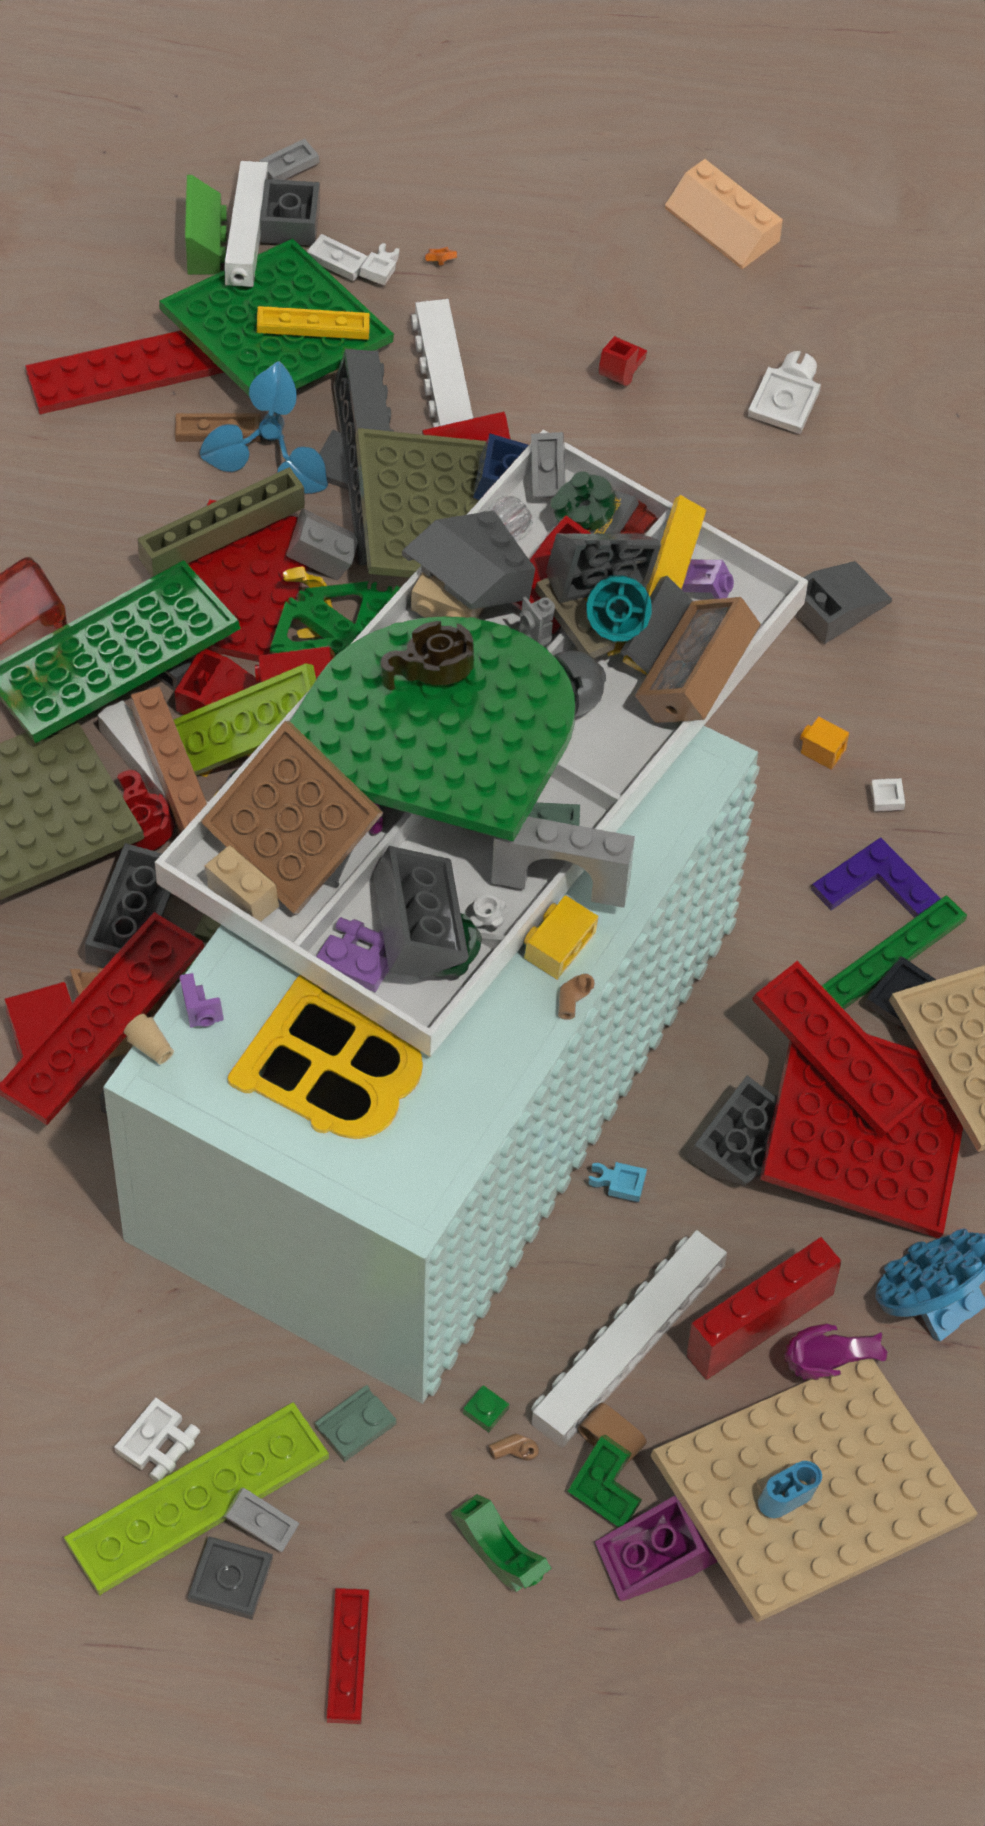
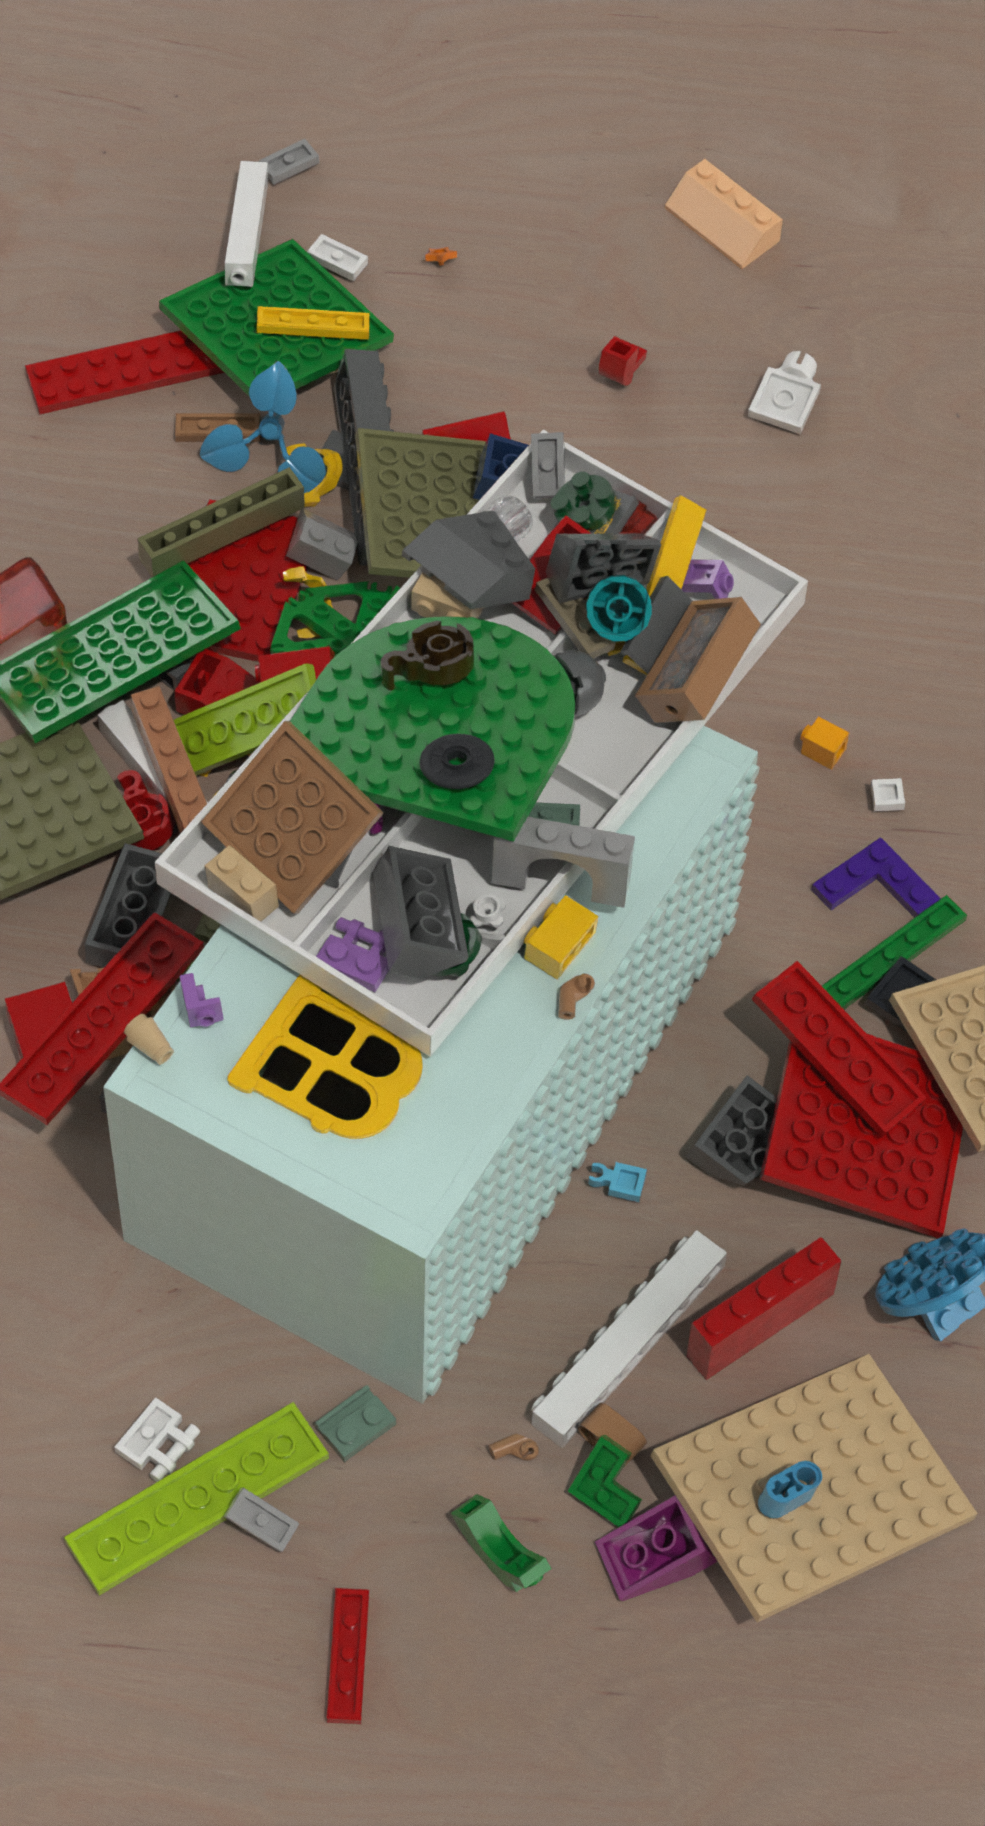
bright green slope [185,175,227,275] -> none
dark grey tile [187,1536,273,1620] -> none
dark grey brick [260,179,320,246] -> none
white plate [359,243,399,285] -> none
white brick [411,299,473,427] -> none
green plate [463,1385,509,1433] -> none
light grey hinge [520,596,555,647] -> none
magenta hair [784,1323,888,1381] -> none
dark grey slope [796,561,892,644] -> none
none -> yellow helmet [286,443,342,507]
none -> black wheel [420,734,495,789]

